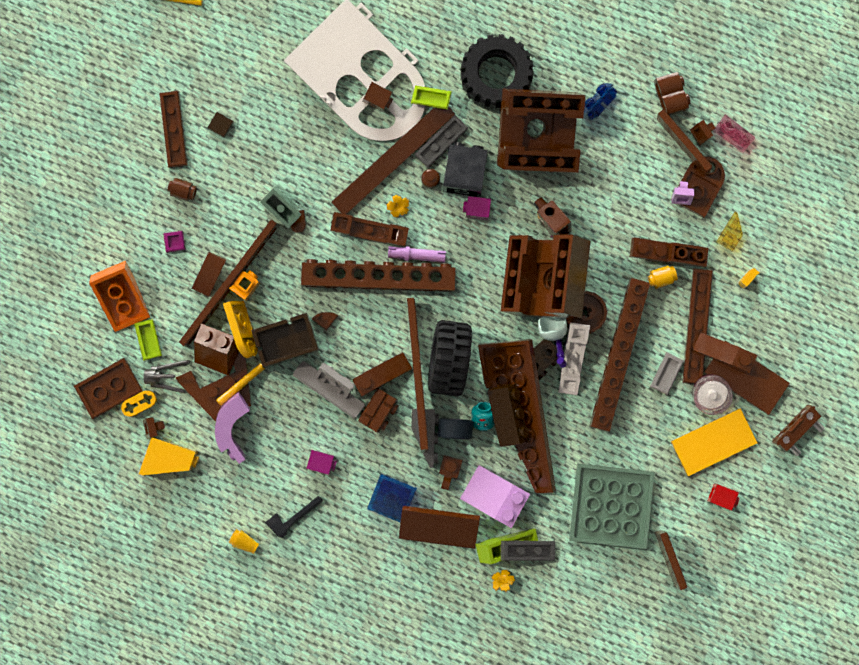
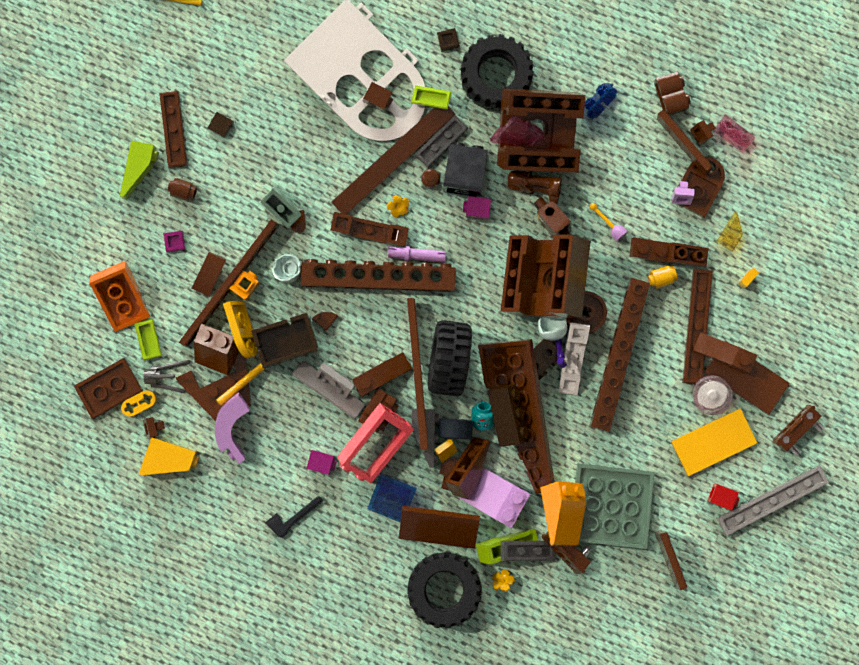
yellow cone [229,529,259,554] -> none
light grey tile [650,352,684,395] -> none
none -> lime slope [120,140,159,200]
none -> light aqua hair [272,254,302,283]
none -> coral window [337,403,414,483]
none -> black tyre [407,552,482,629]
none -> yellow tile [435,439,458,463]
none -> dark brown tile [437,28,460,52]
none -> reddish brown slope [445,437,490,500]
none -> clear pink slope [490,115,545,146]
none -> reddish brown piece [508,171,562,205]
none -> light orange slope [540,481,586,546]
none -> reddish brown piece [542,531,592,574]
none -> hinge [590,203,628,242]
none -> light grey plate [716,465,829,536]

